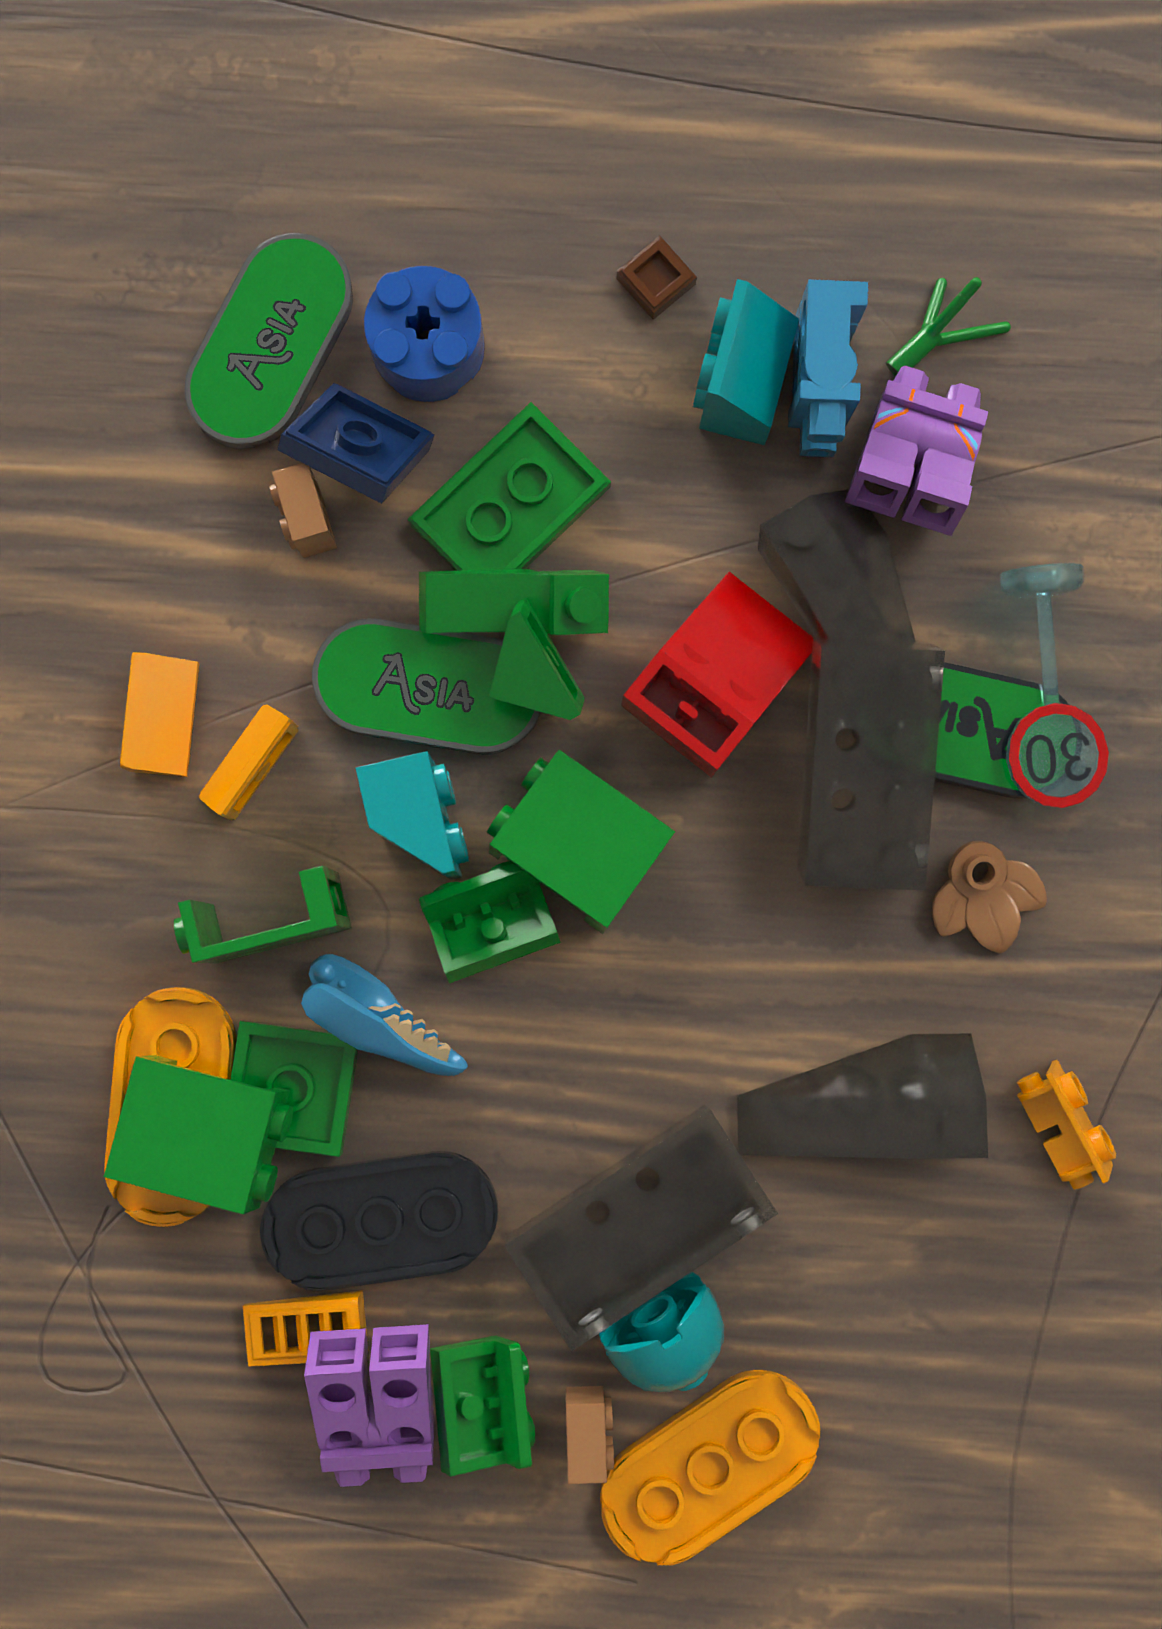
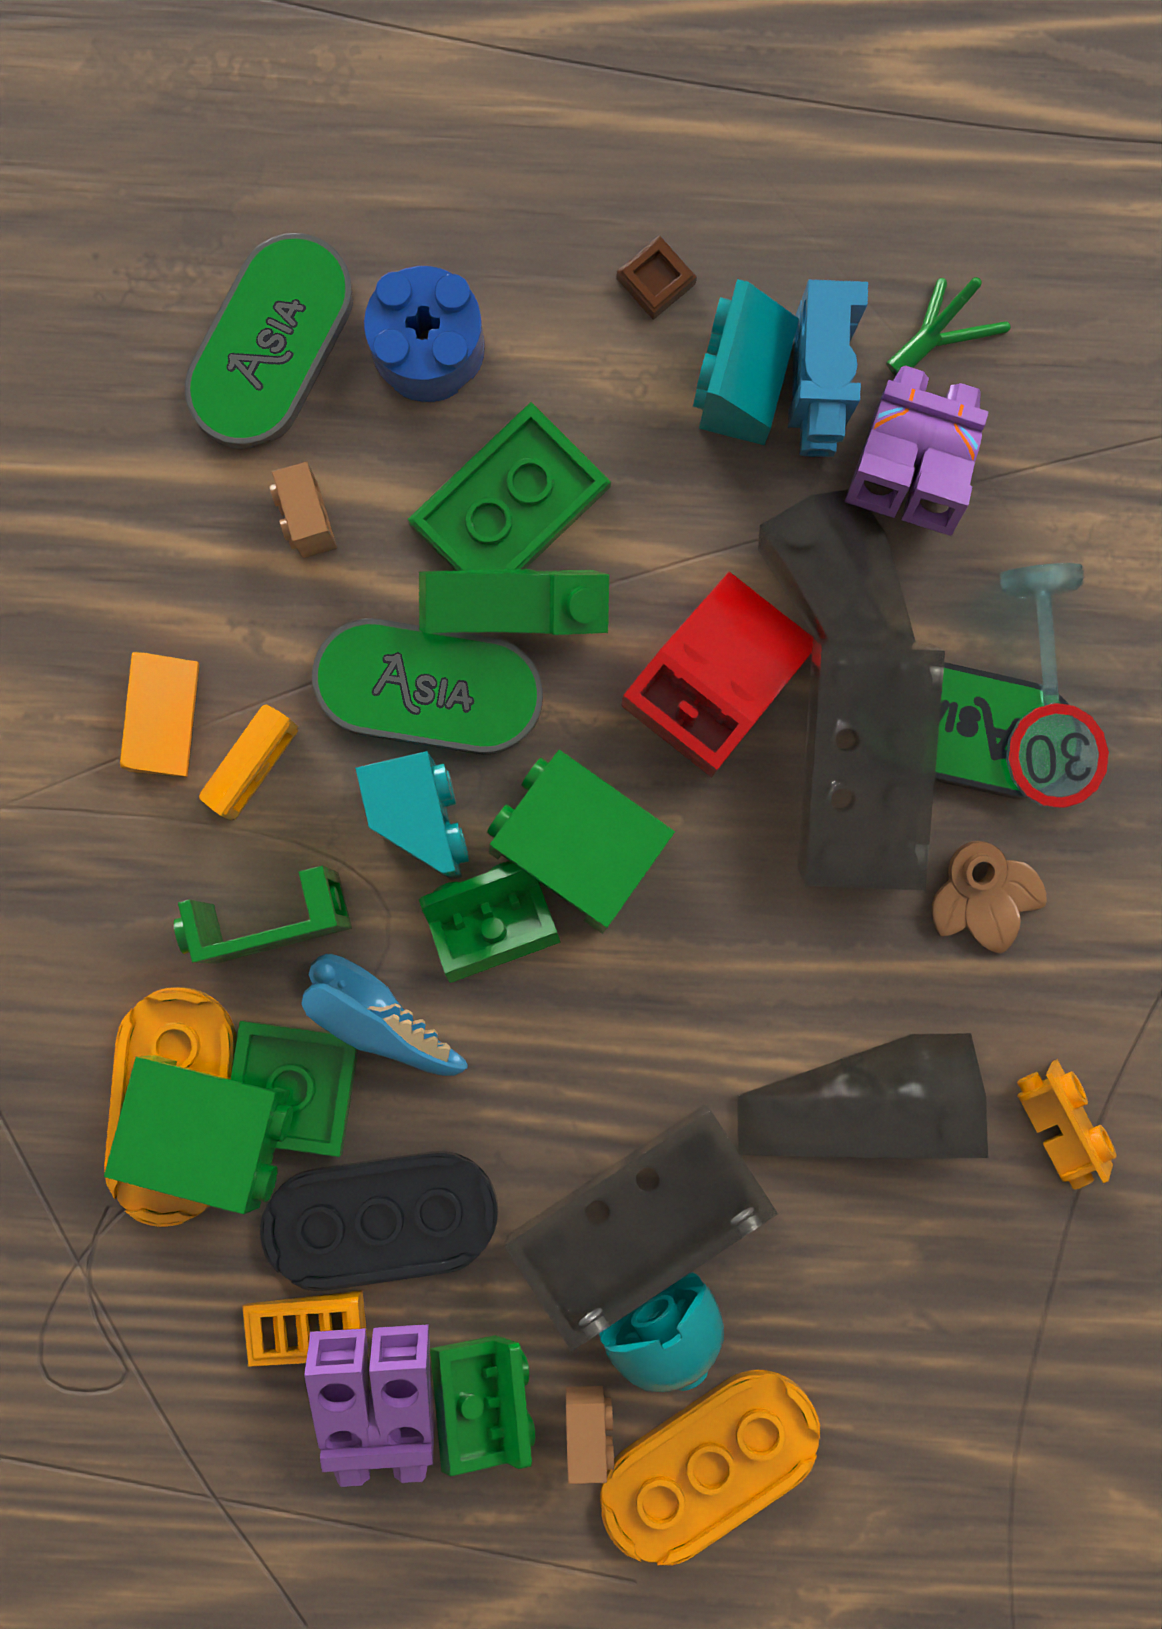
dark blue tile [277,383,435,504] -> none
green slope [489,598,585,720] -> none

